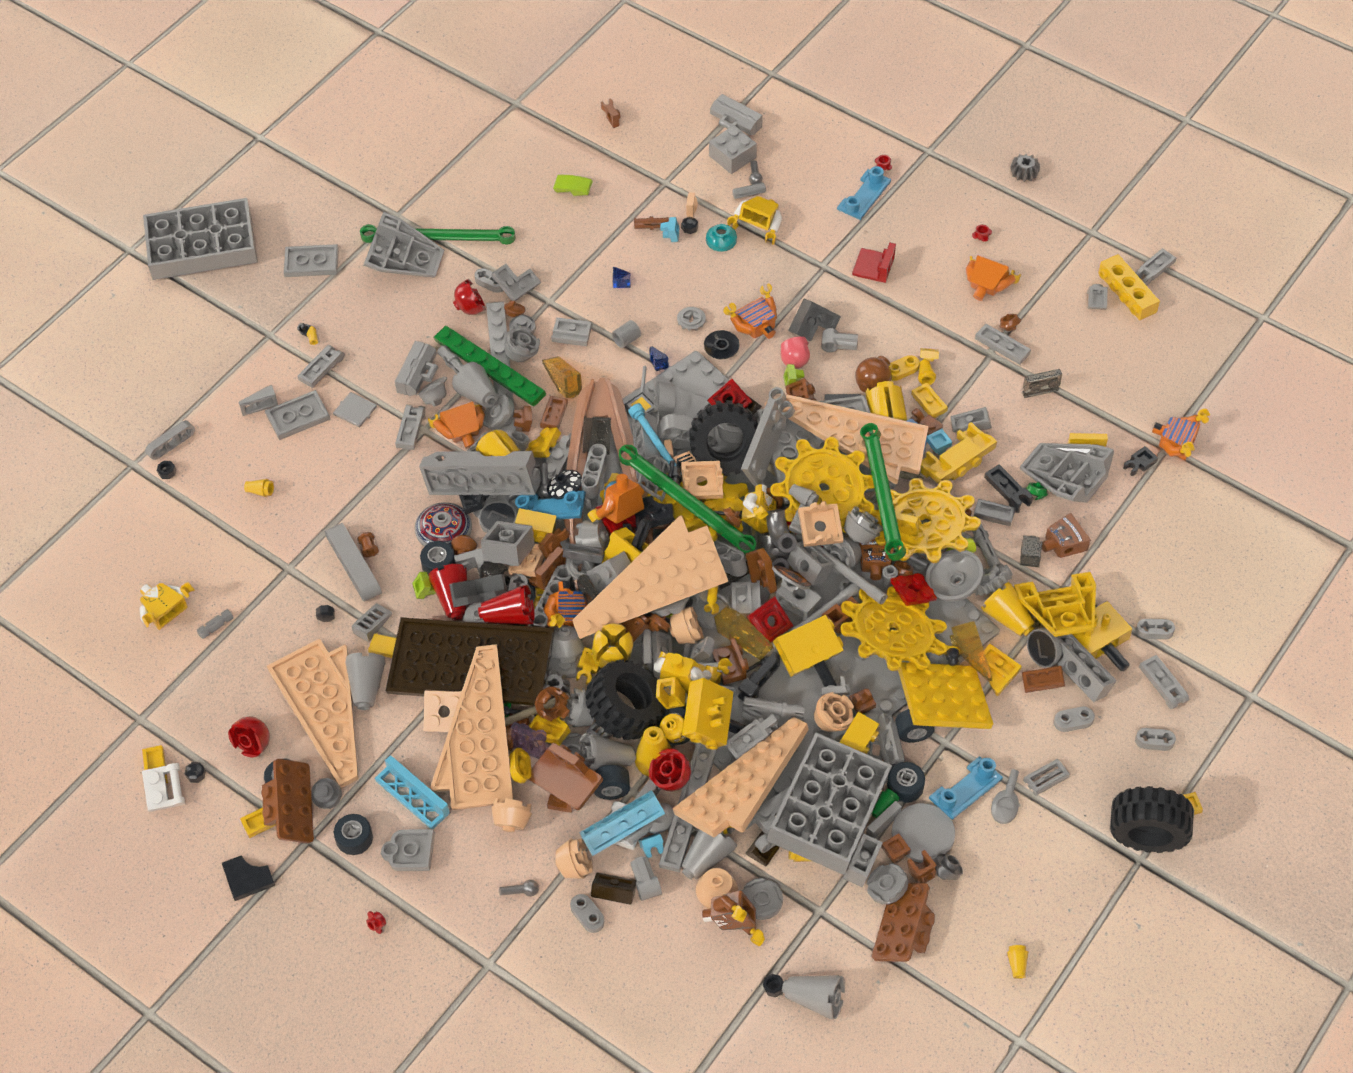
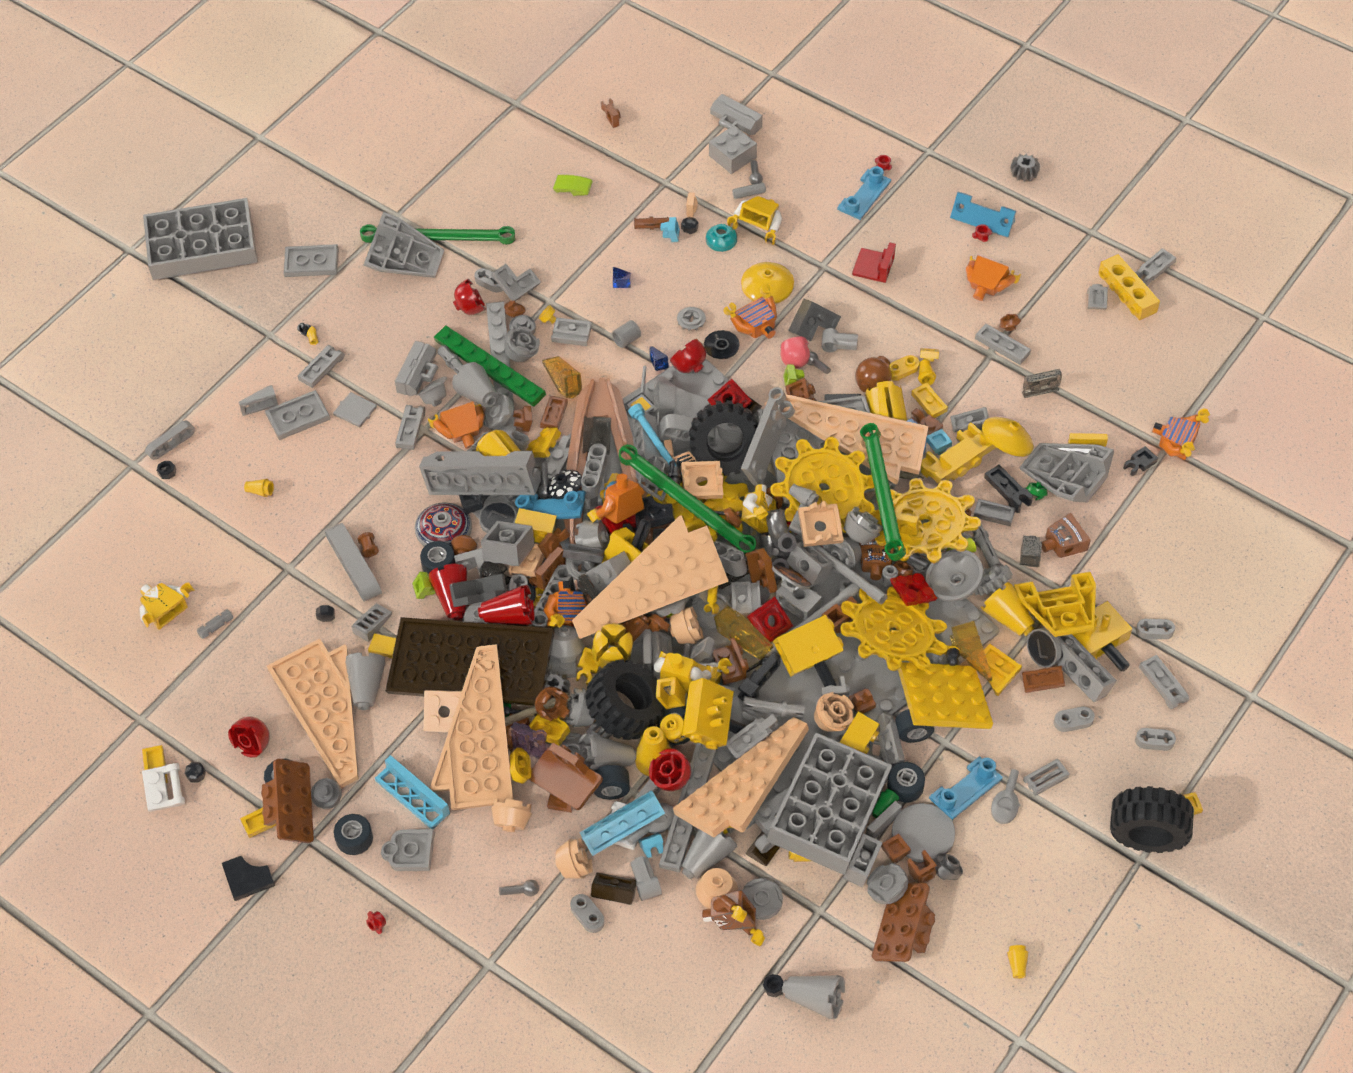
none -> yellow tile [538,305,556,324]
none -> red cylinder [670,338,706,373]
none -> yellow dish [741,262,794,304]
none -> flat silver bar [807,351,831,374]
none -> dark azure brick [950,191,1016,237]
none -> yellow dish [982,417,1034,457]

